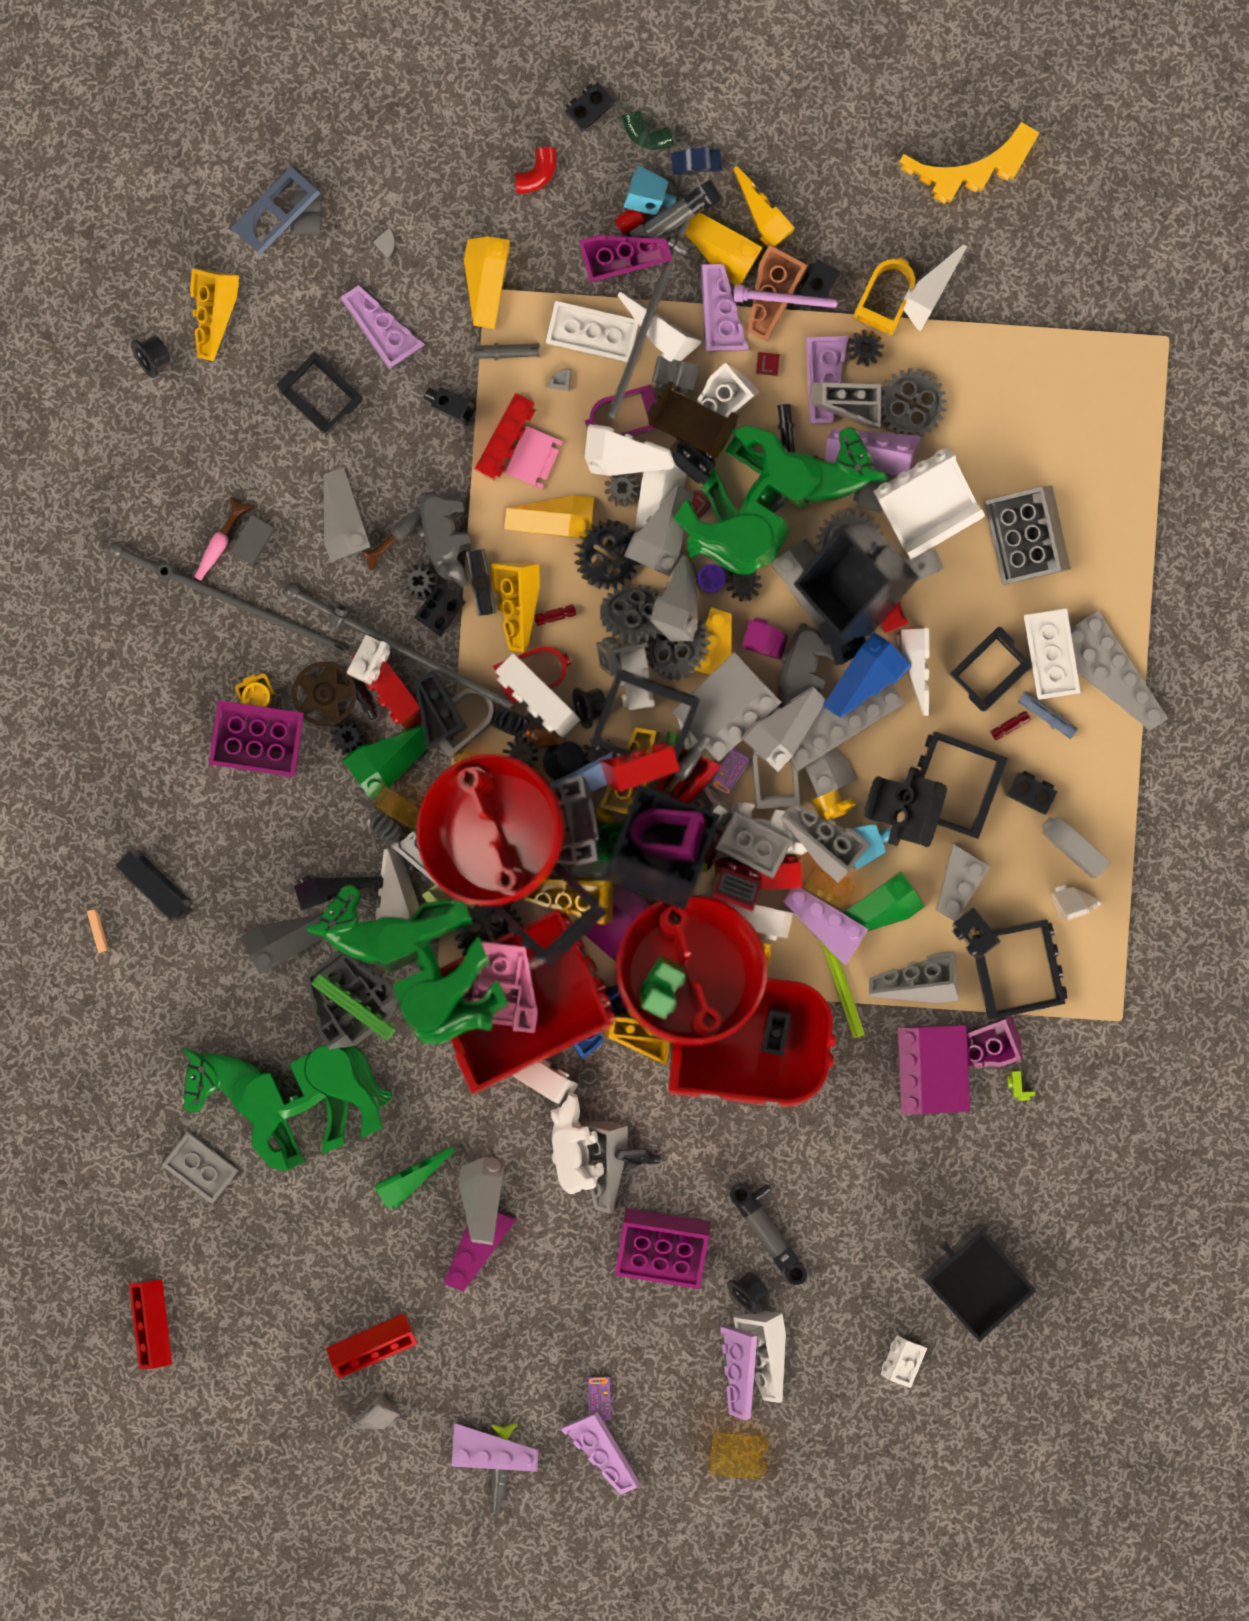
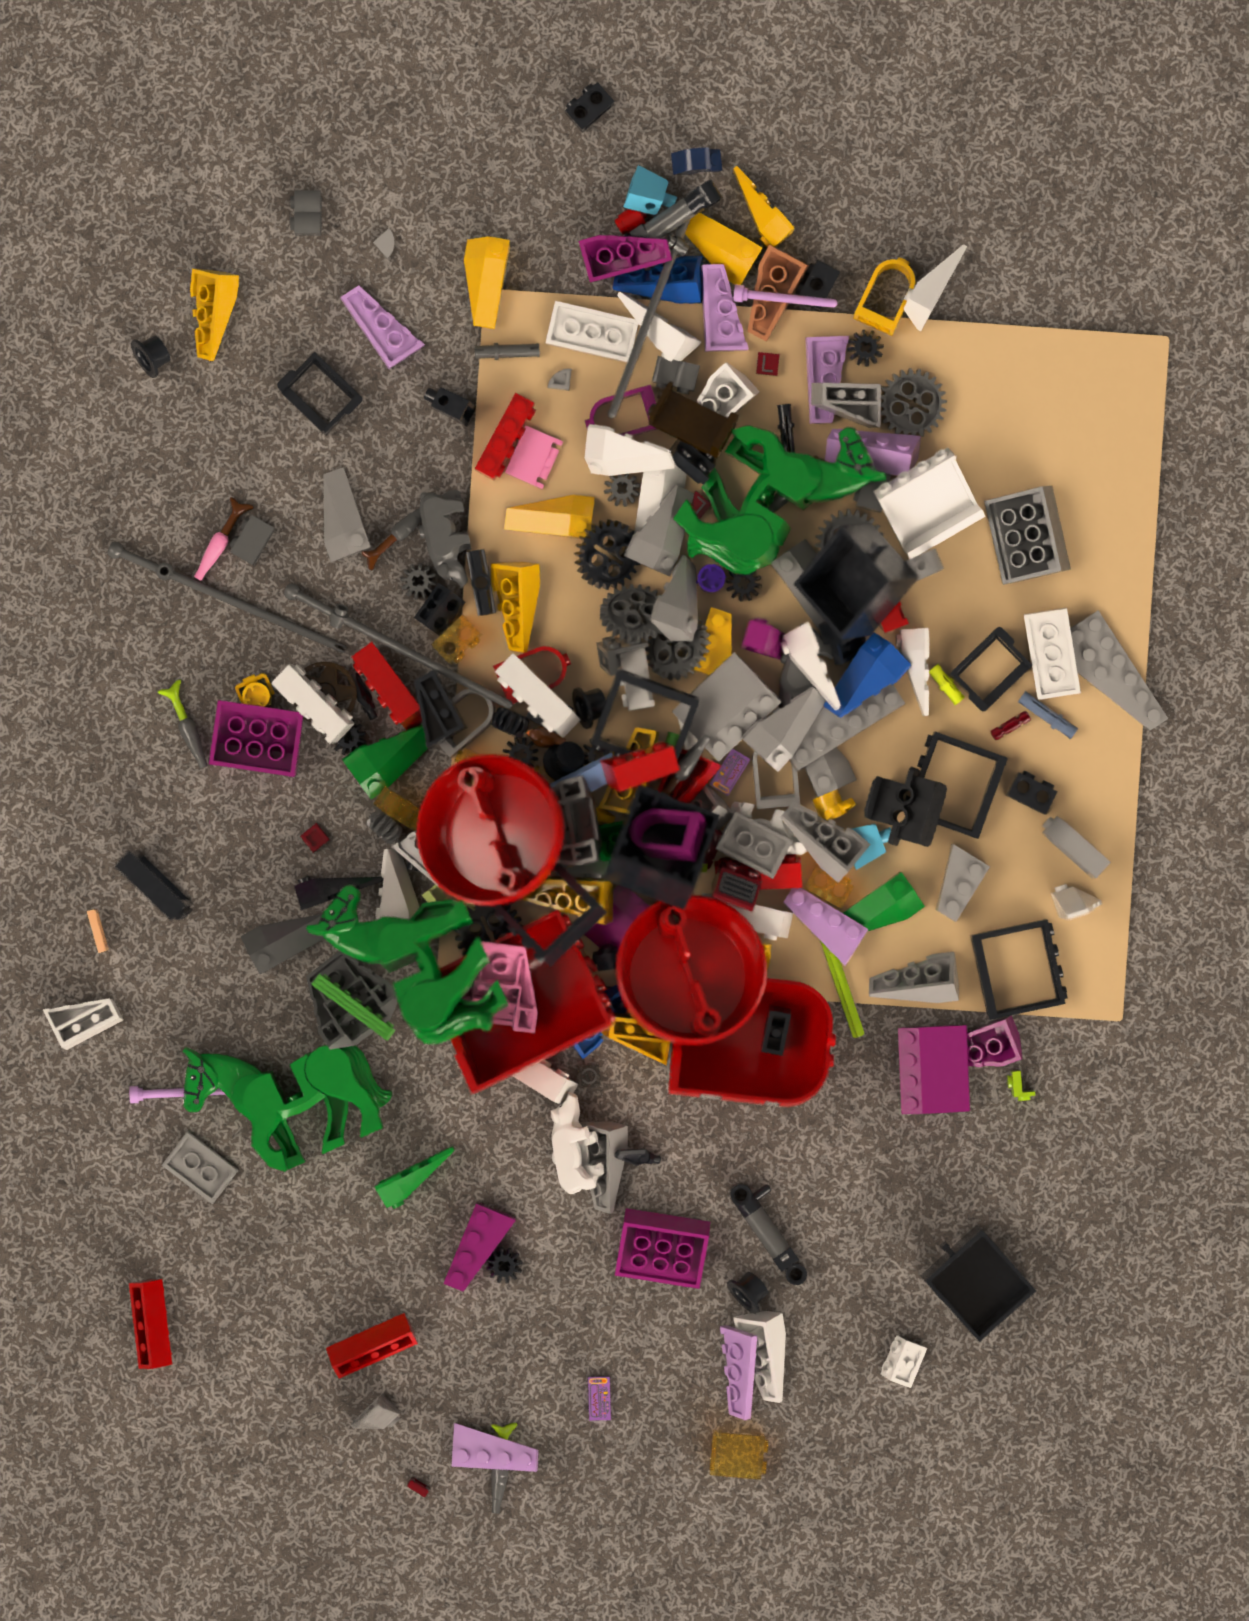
sand blue window [231,166,320,255] -> none
white bracket [347,635,390,685] -> none
light grey wedge [458,1157,505,1245] -> none
red cylinder [515,147,557,194] -> none
dark red axle [534,604,576,626] -> none
lavender wing [561,1412,640,1495] -> none
clear green cylinder [621,111,674,150] -> none
green brick [638,955,686,1019] -> none
yellow arch [898,122,1040,204] -> none
black brick [952,907,1001,959] -> none
none -> white wedge [43,998,124,1050]
none -> lavender piece [129,1086,226,1103]
none -> dark grey piece [158,680,208,769]
none -> white wedge [271,664,355,744]
none -> dark red tile [300,823,330,853]
none -> dark red tile [407,1477,430,1498]
none -> clear yellow brick [431,615,482,664]
none -> black gear [486,1247,523,1284]
none -> black plate [592,944,618,971]
none -> blue wedge [613,255,703,304]
none -> white wedge [780,622,840,710]
none -> neon yellow pin [929,663,965,706]

